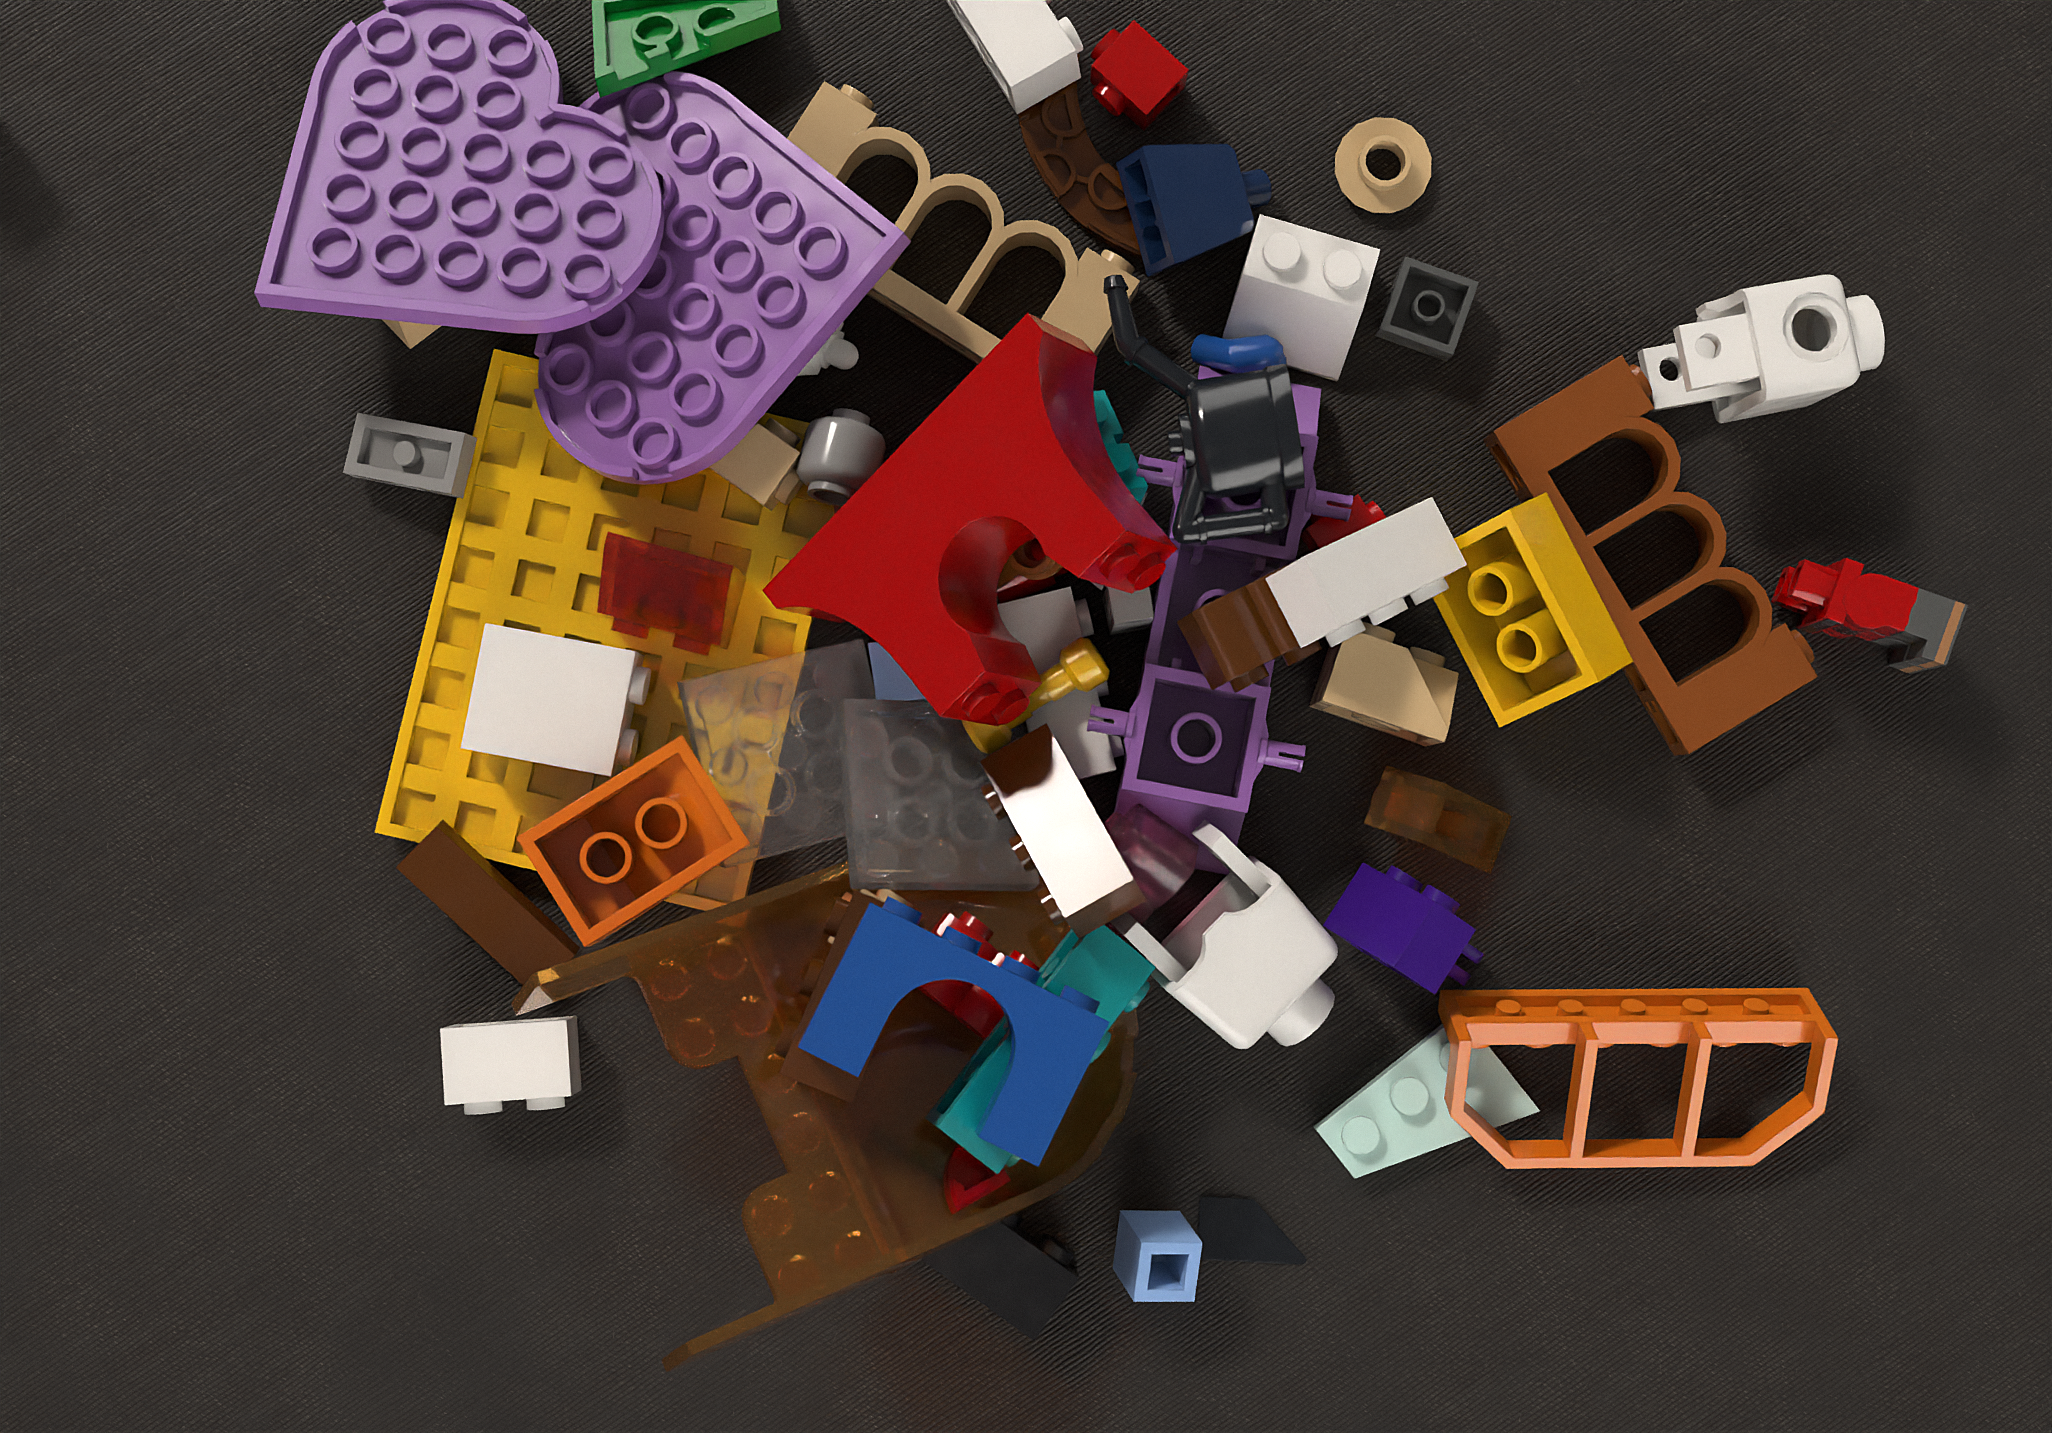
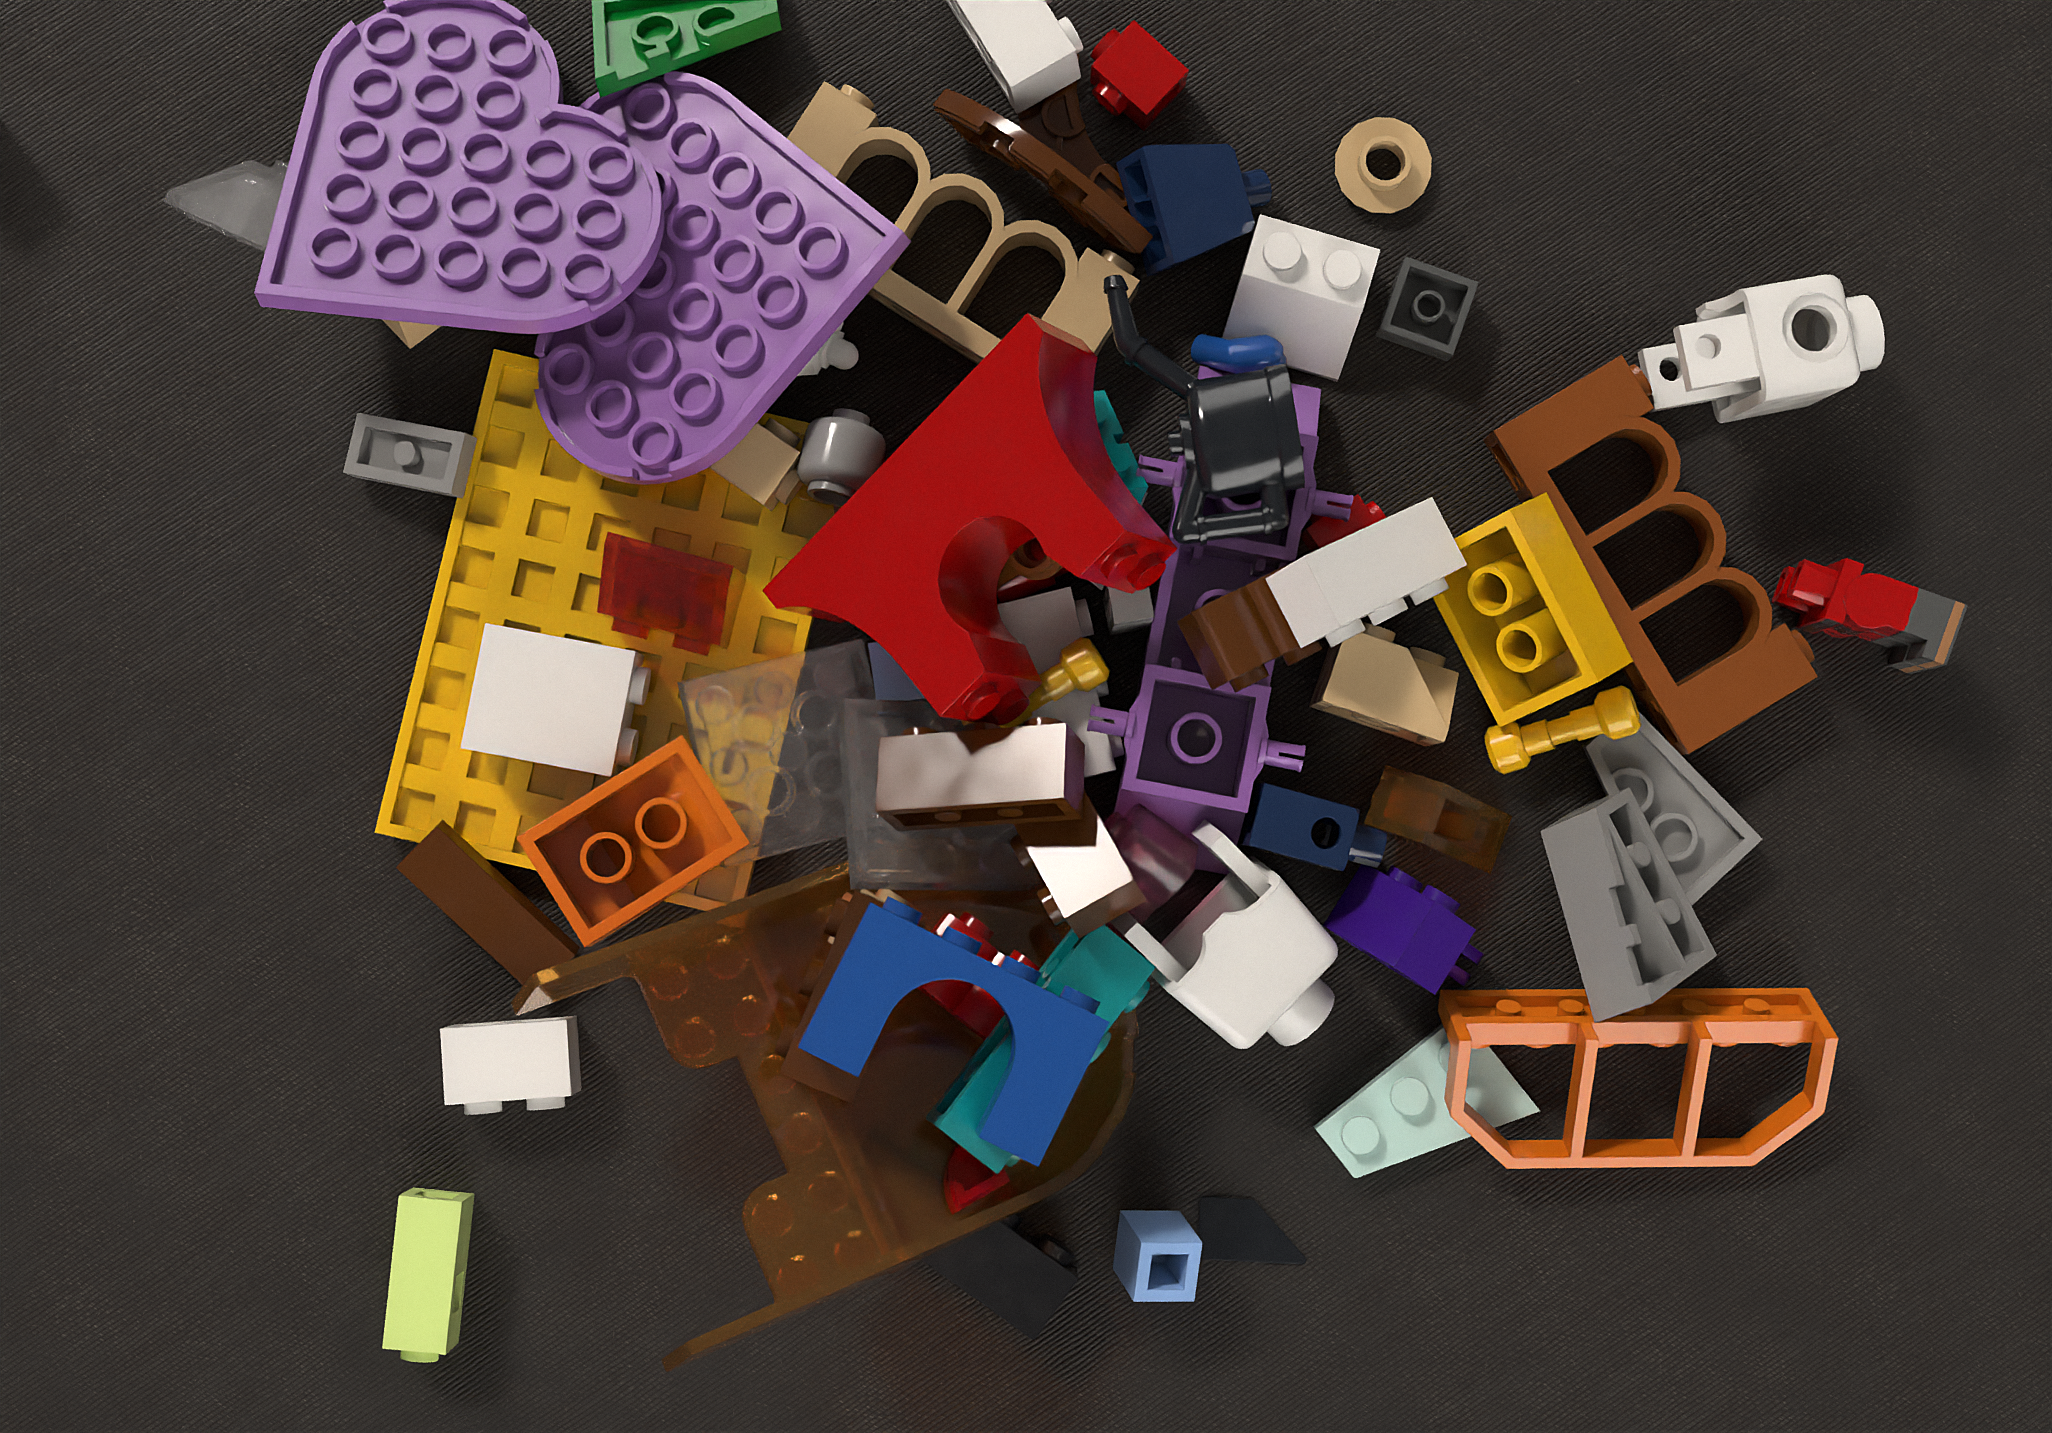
none -> clear slope [163,160,288,253]
none -> yellowish green brick [382,1187,475,1363]
none -> brick [875,717,1085,831]
none -> reddish brown tile [933,88,1153,254]
none -> dark blue torso [1237,783,1387,871]
none -> yellow piece [1484,685,1642,774]
none -> light grey wedge [1540,787,1717,1023]
none -> light grey wing [1582,712,1762,906]

